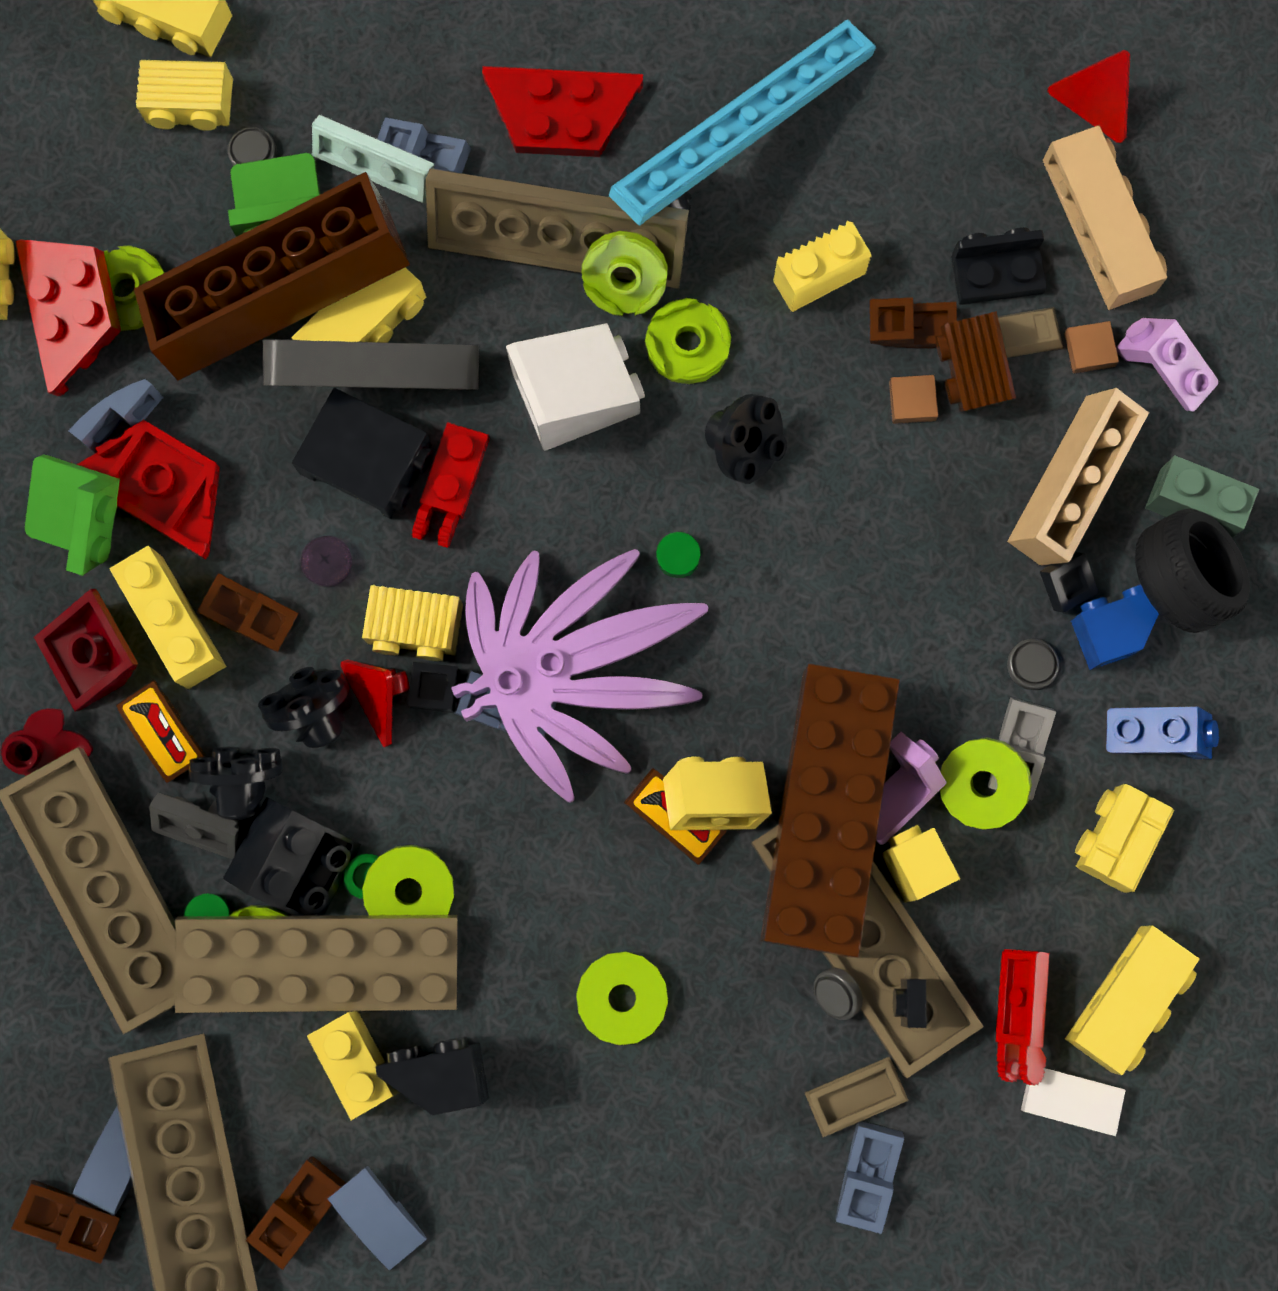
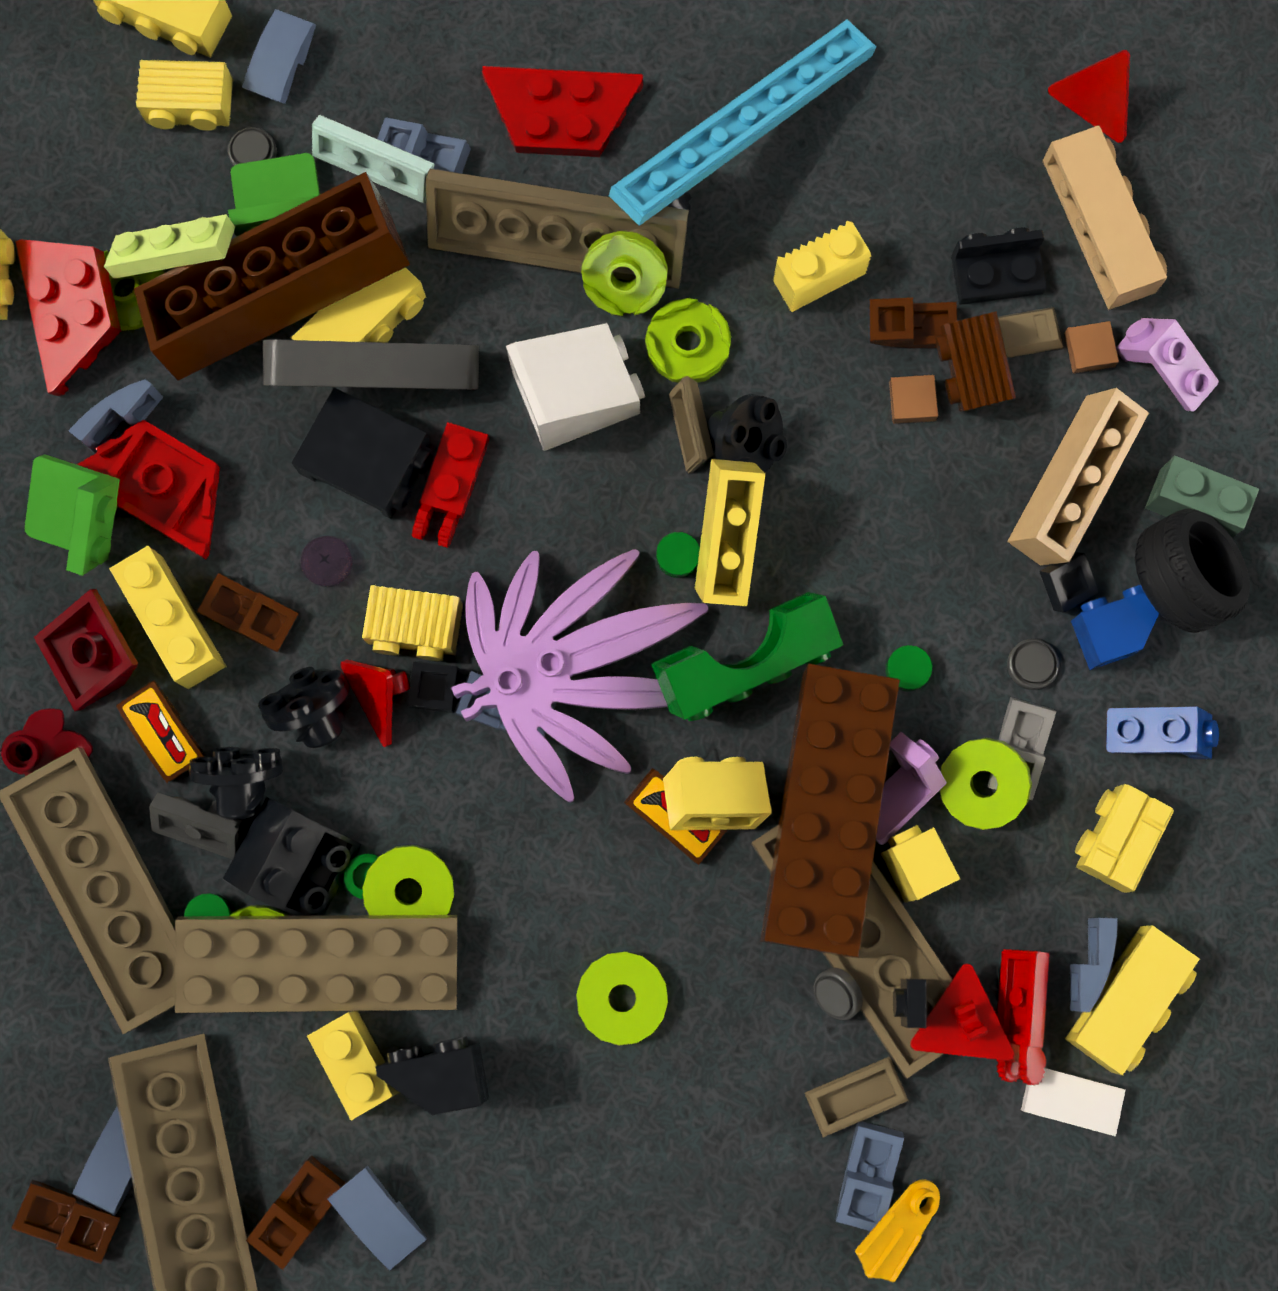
none -> yellowish green plate [104,214,235,279]
none -> sand blue slope [242,9,316,104]
none -> green arch [651,592,843,721]
none -> dark tan tile [669,376,714,474]
none -> light yellow brick [695,459,765,606]
none -> yellow piece [855,1179,940,1282]
none -> green tile [886,645,932,692]
none -> red piece [910,964,1014,1061]
none -> sand blue slope [1070,918,1118,1012]

